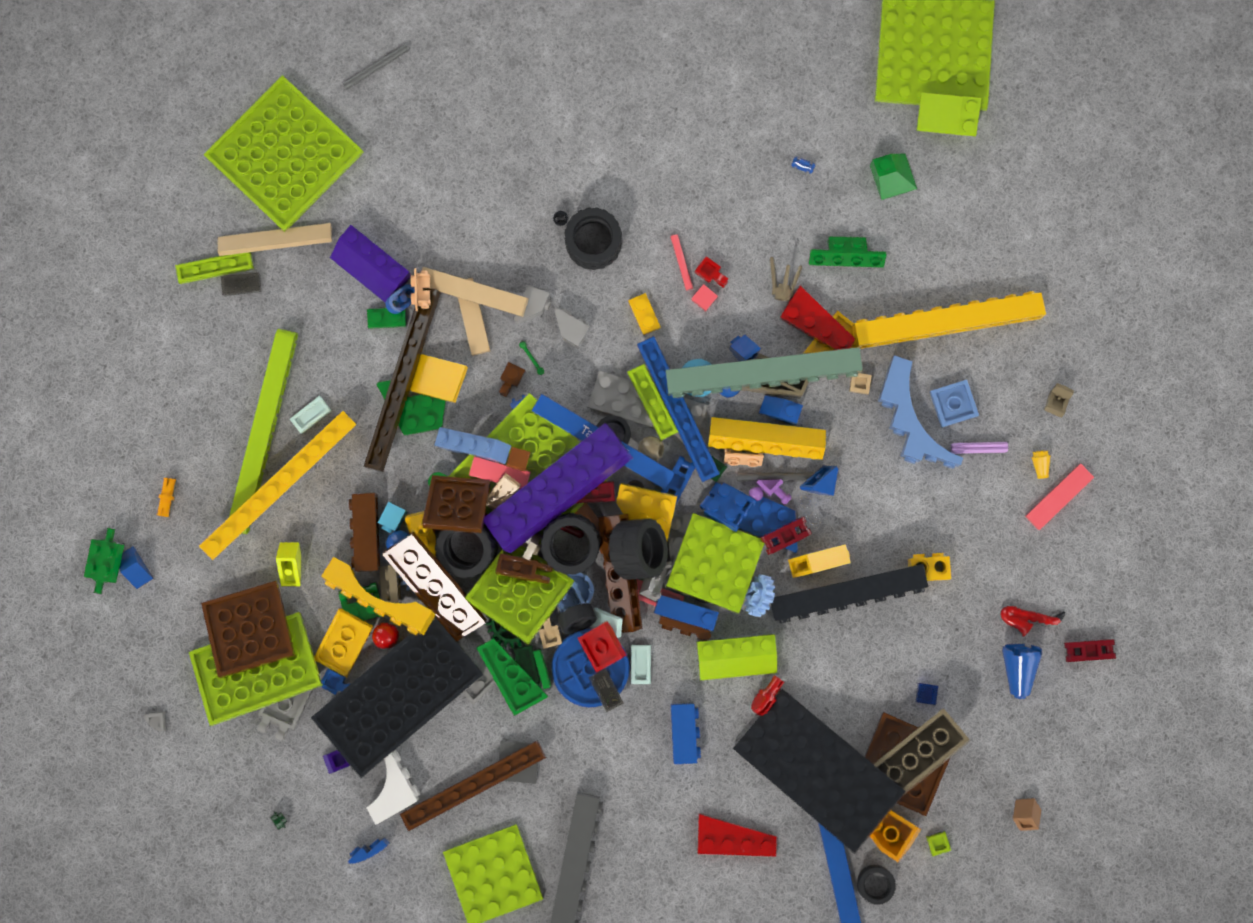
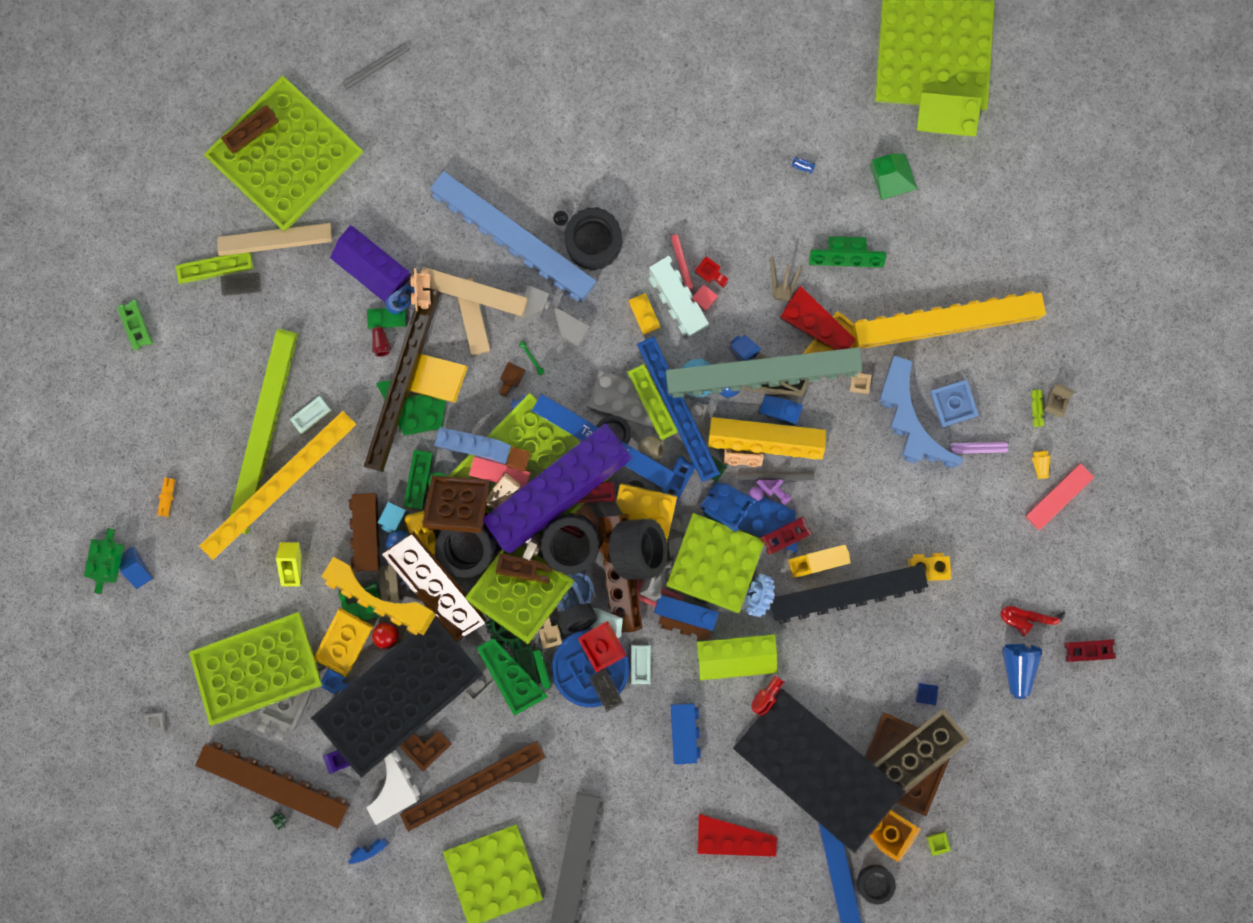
reddish brown plate [201,581,295,678] -> none
blue slope [800,465,838,496] -> none
medium nougat panel [1013,798,1041,831] -> none
none -> bright green plate [117,299,153,351]
none -> reddish brown brick [195,741,351,829]
none -> reddish brown plate [221,105,279,155]
none -> dark red cone [372,327,391,357]
none -> reddish brown plate [399,730,452,772]
none -> green plate [403,450,433,510]
none -> medium blue brick [430,171,596,302]
none -> light aqua wedge [648,256,709,338]
none -> lime axle [1031,390,1044,427]

